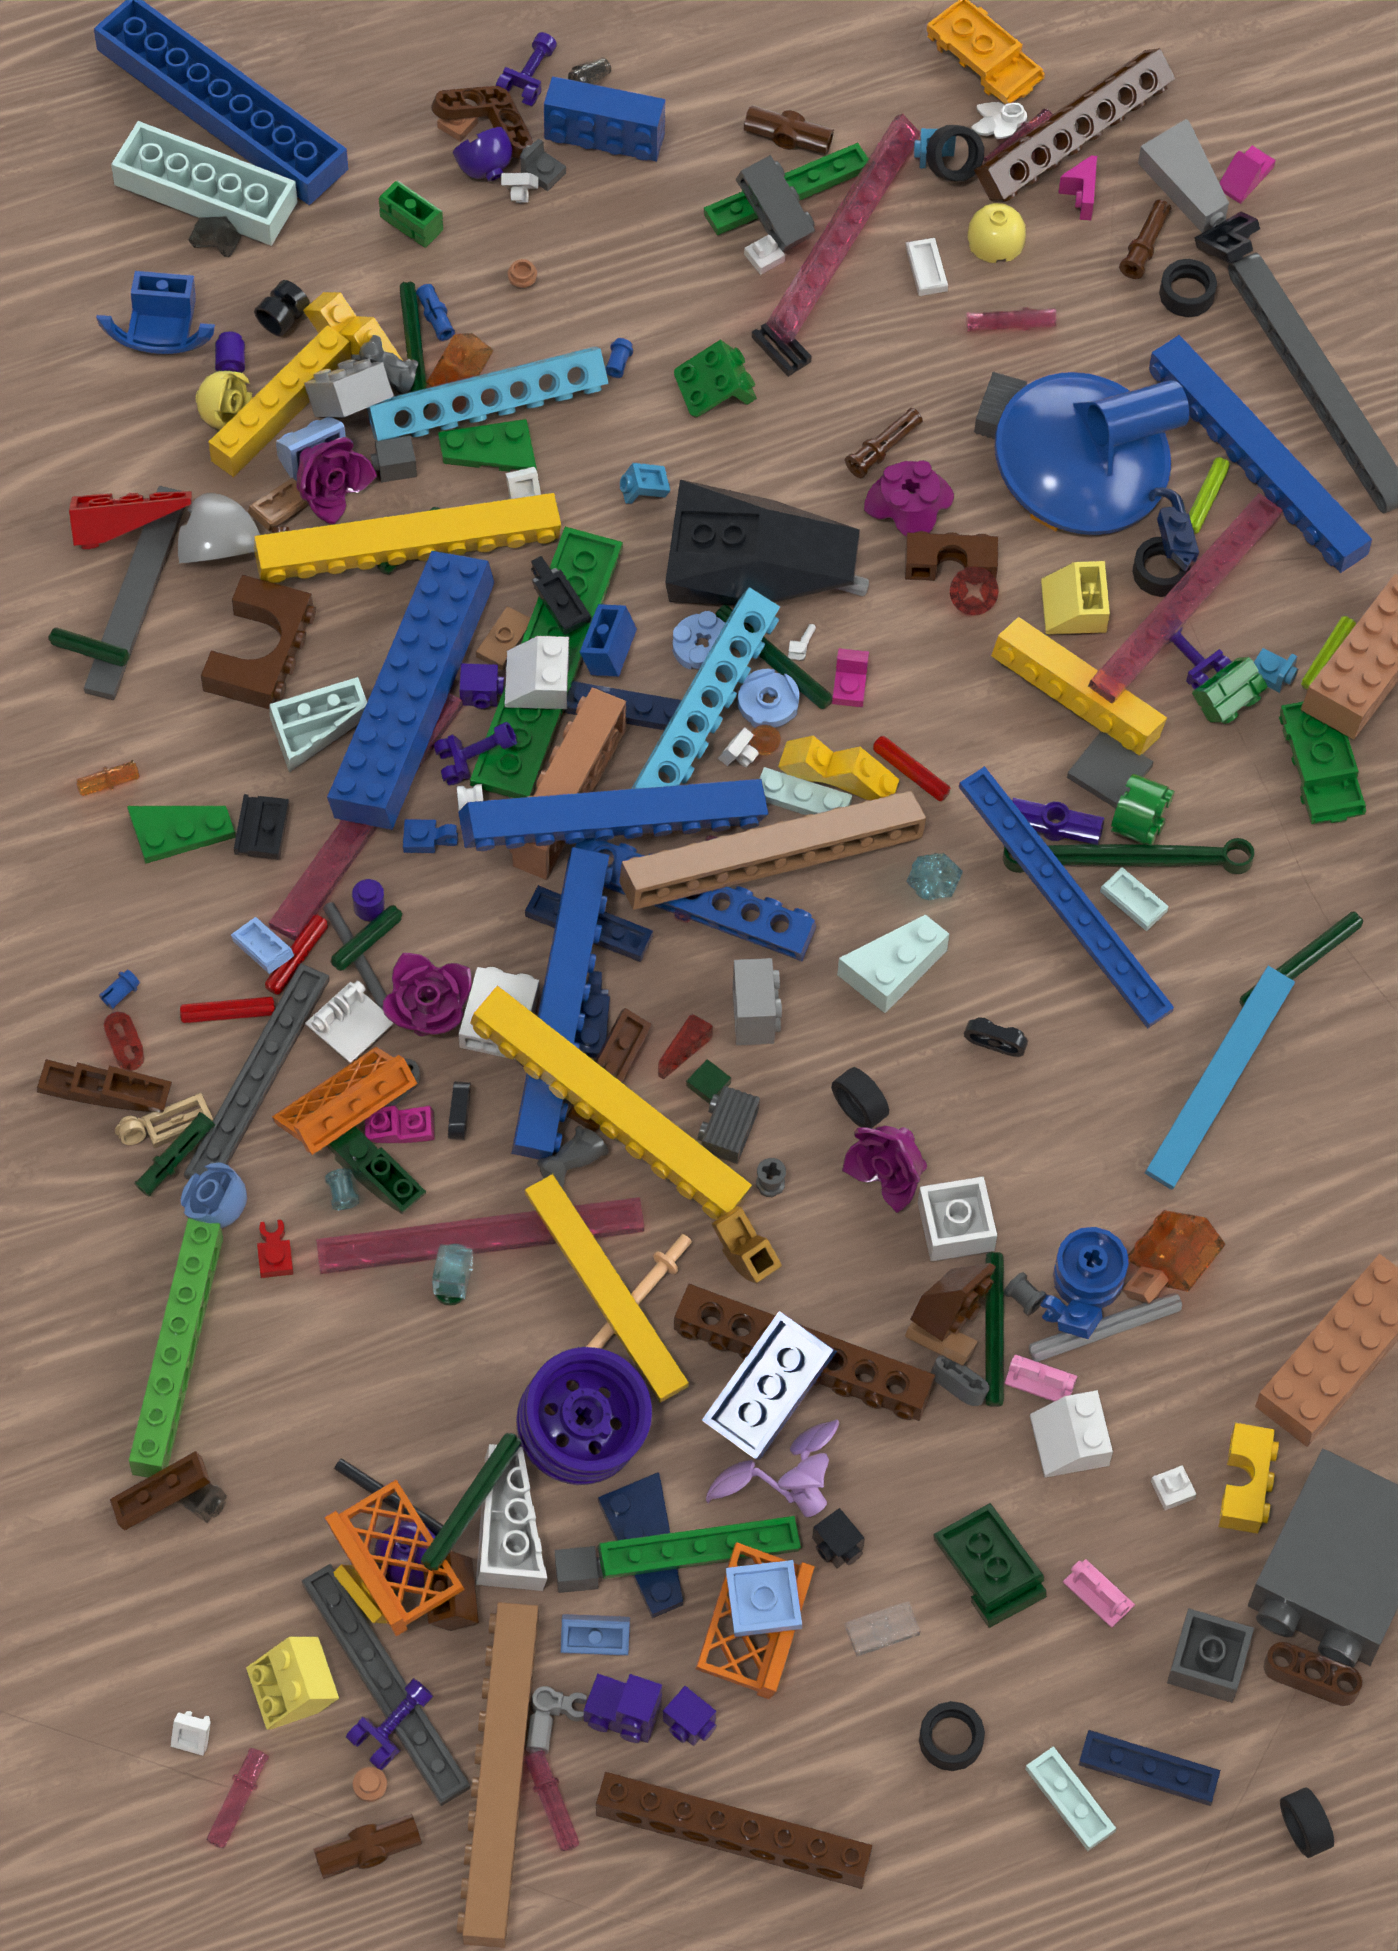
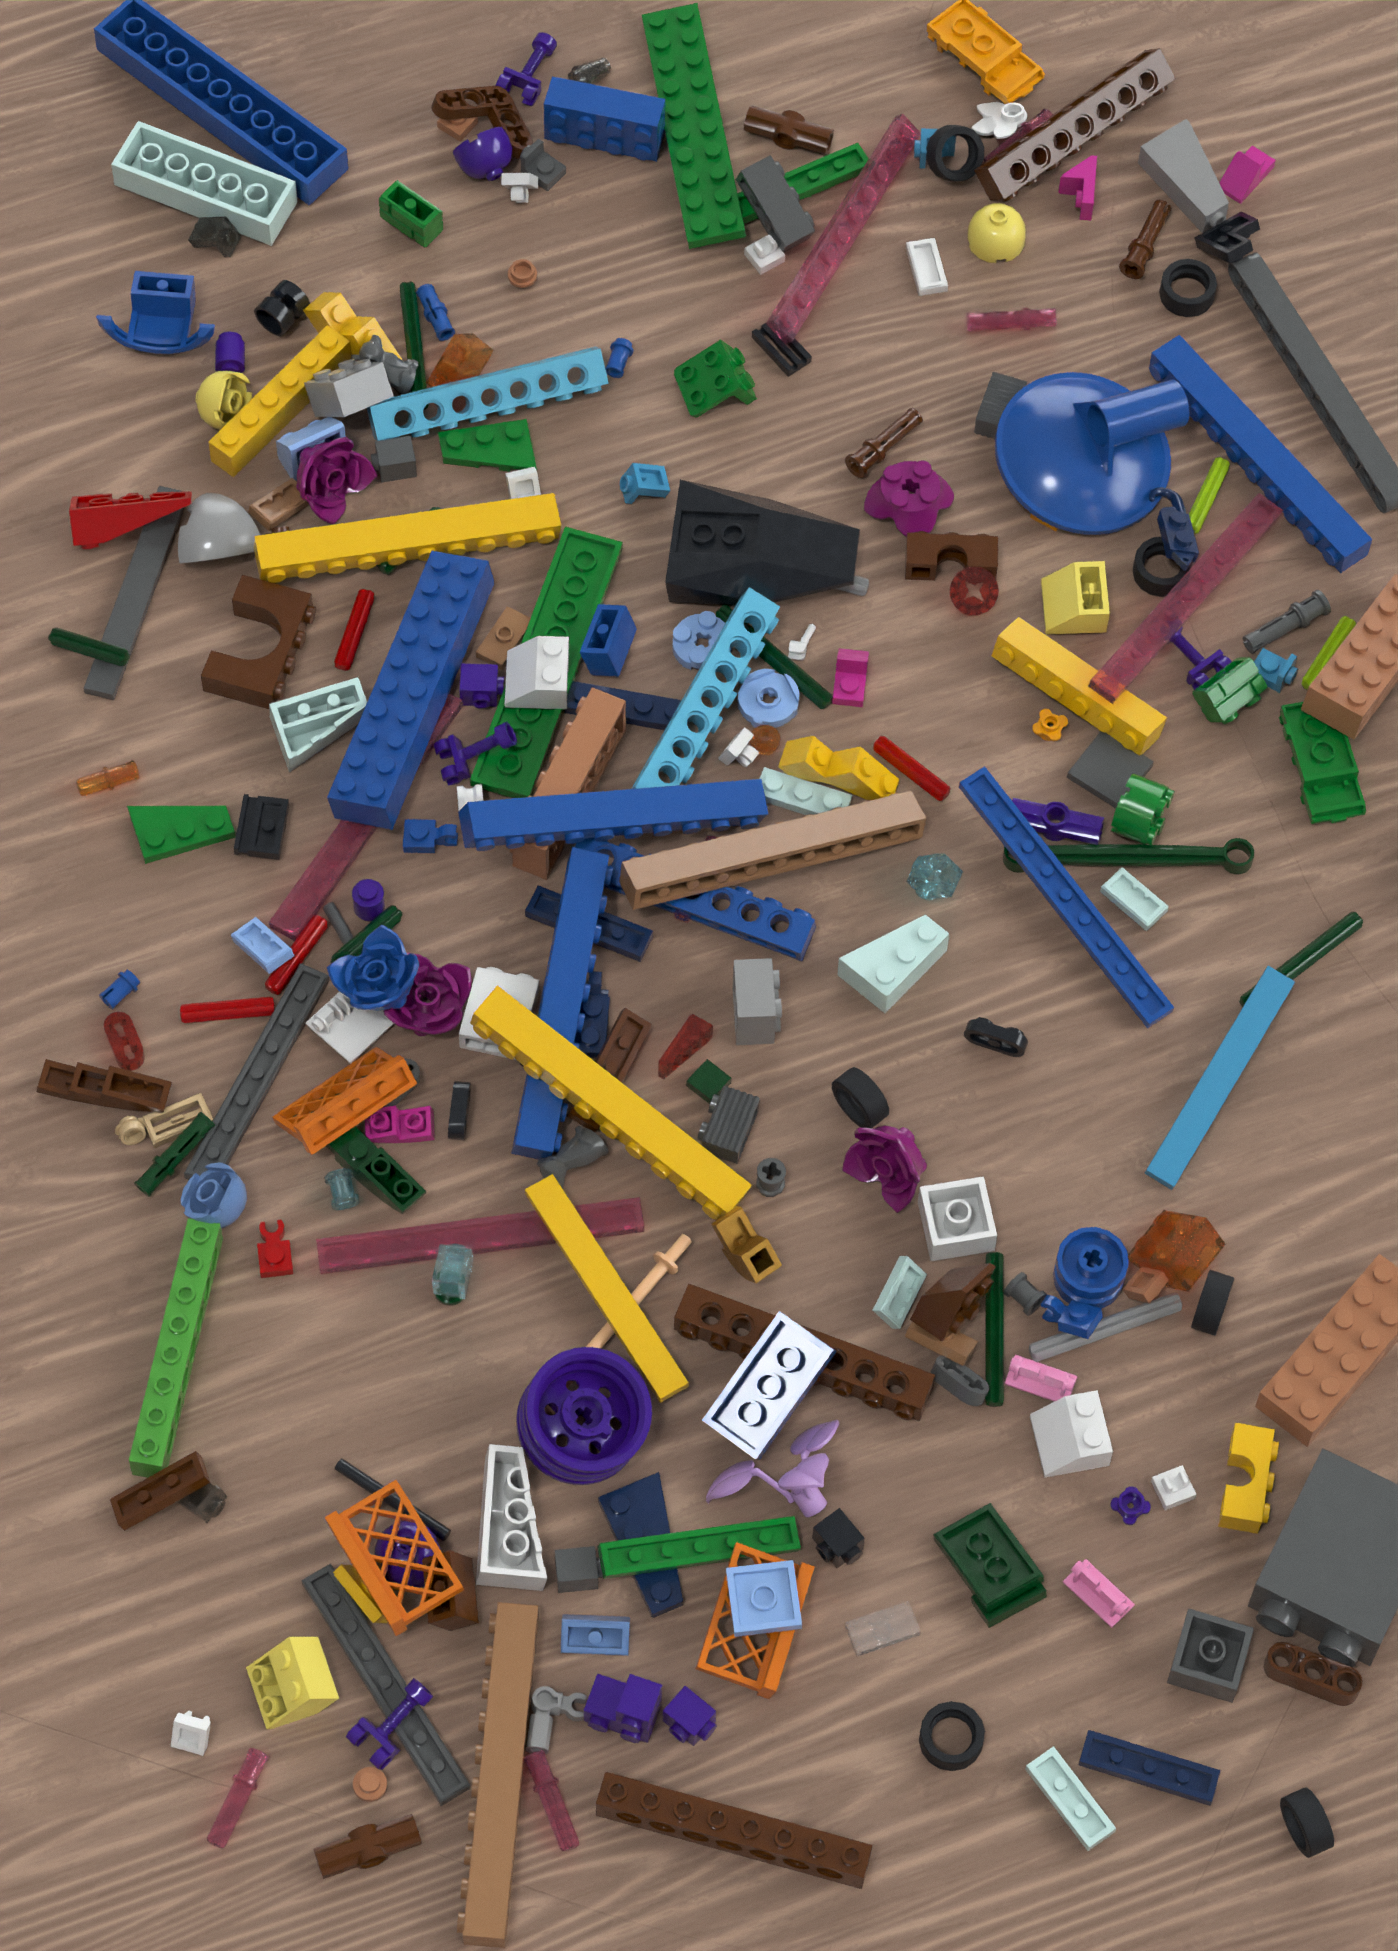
dark green axle [421,1433,522,1571] -> none
black hinge [531,556,591,635] -> none
none -> blue brick [327,925,419,1011]
none -> red axle [334,589,375,671]
none -> green plate [642,3,746,249]
none -> light aqua plate [872,1256,927,1329]
none -> light orange plate [1032,709,1068,741]
none -> dark purple plate [1110,1486,1151,1525]
none -> black tyre [1191,1270,1234,1336]
none -> dark grey pin [1242,590,1331,654]

